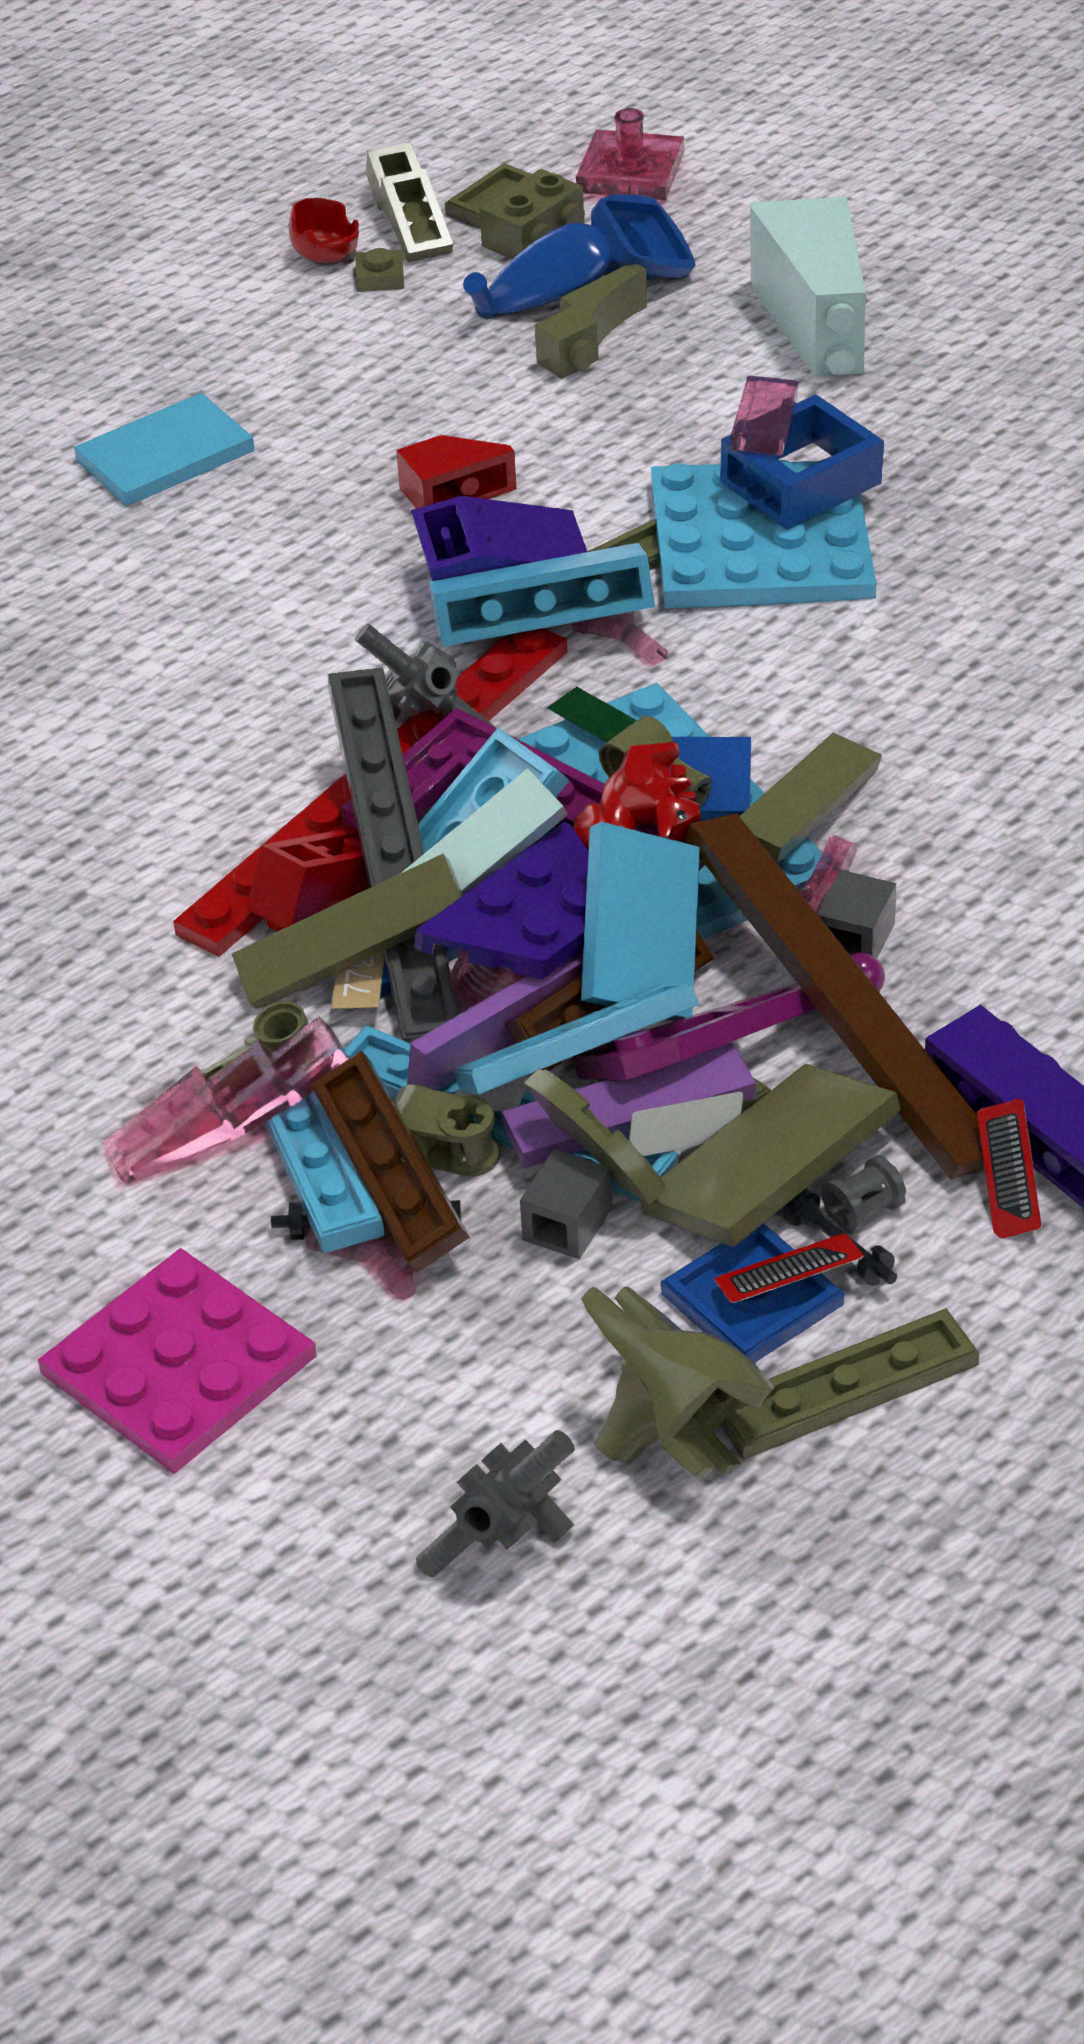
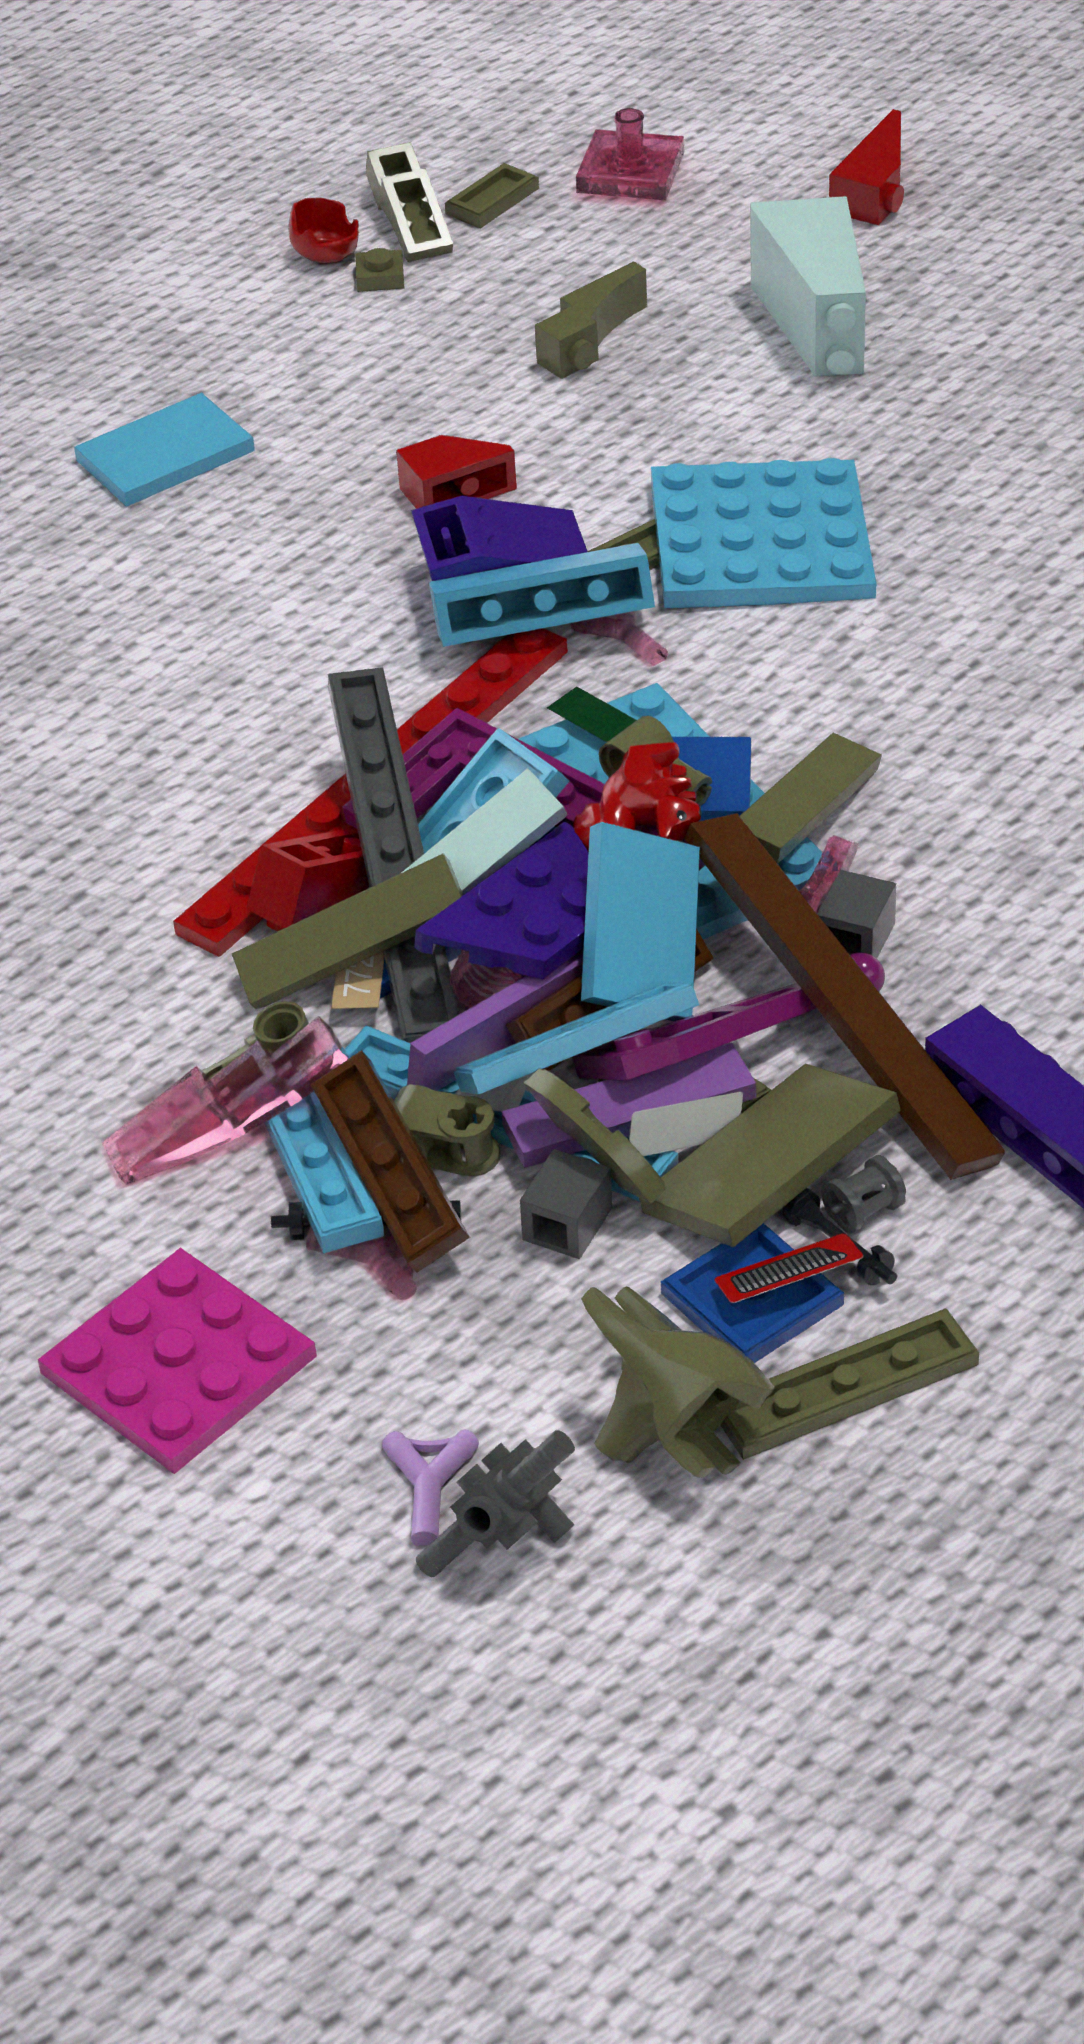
dark grey piece [355,623,495,727] -> none
blue piece [463,194,696,318] -> none
olive brick [479,169,585,259] -> none
blue window [720,394,884,530] -> none
clear pink tile [730,375,799,455] -> none
sticker [977,1099,1042,1239] -> none
none -> lavender piece [382,1429,479,1546]
none -> red slope [829,109,904,226]

